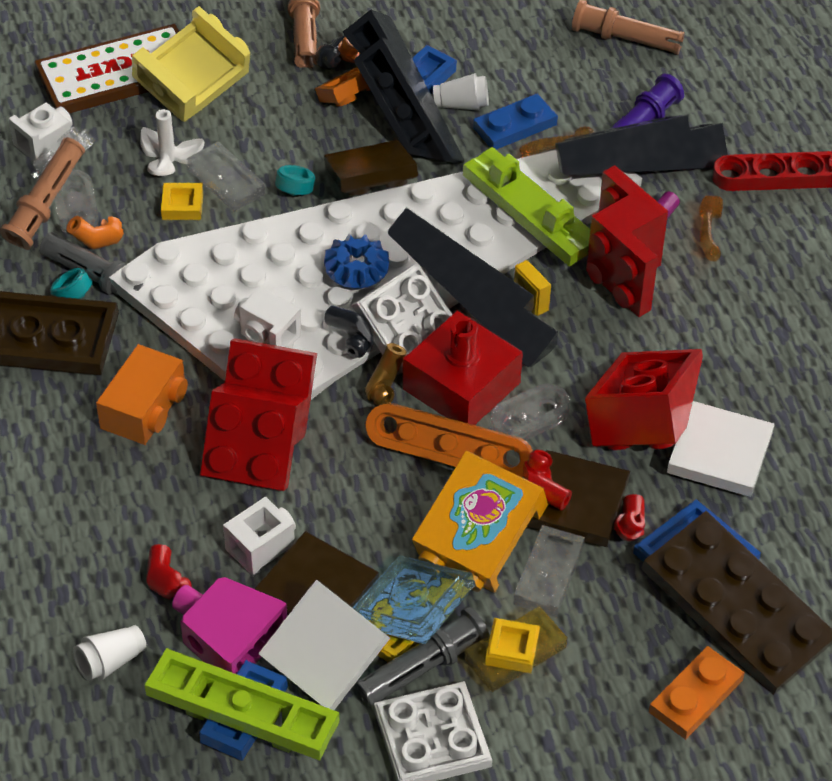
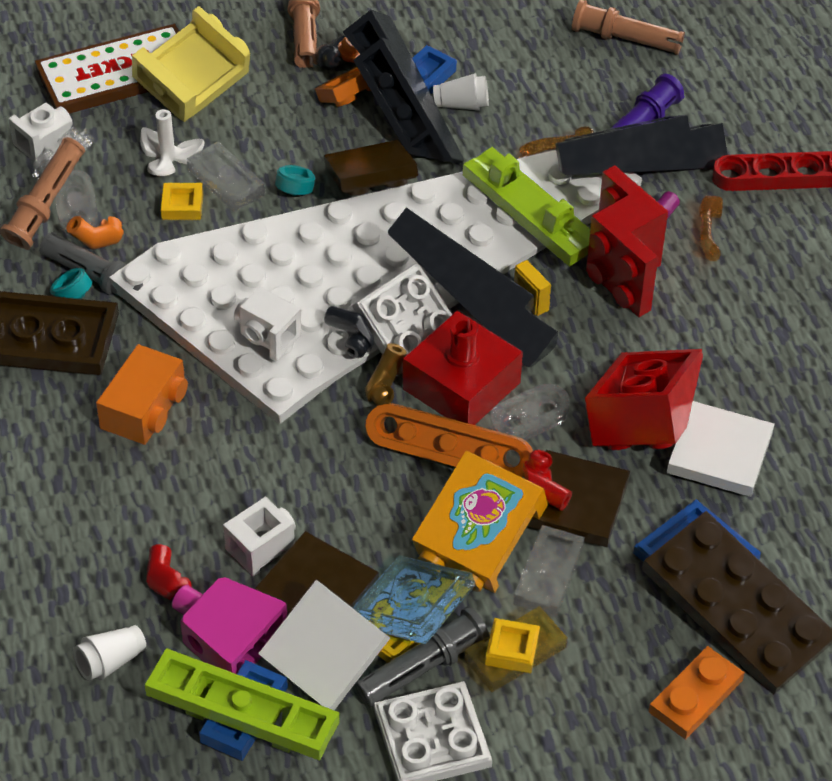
red bracket [200,338,317,491] -> none
blue gear [324,234,389,288] -> none
blue plate [473,93,558,150] -> none
red arm [614,494,645,541] -> none

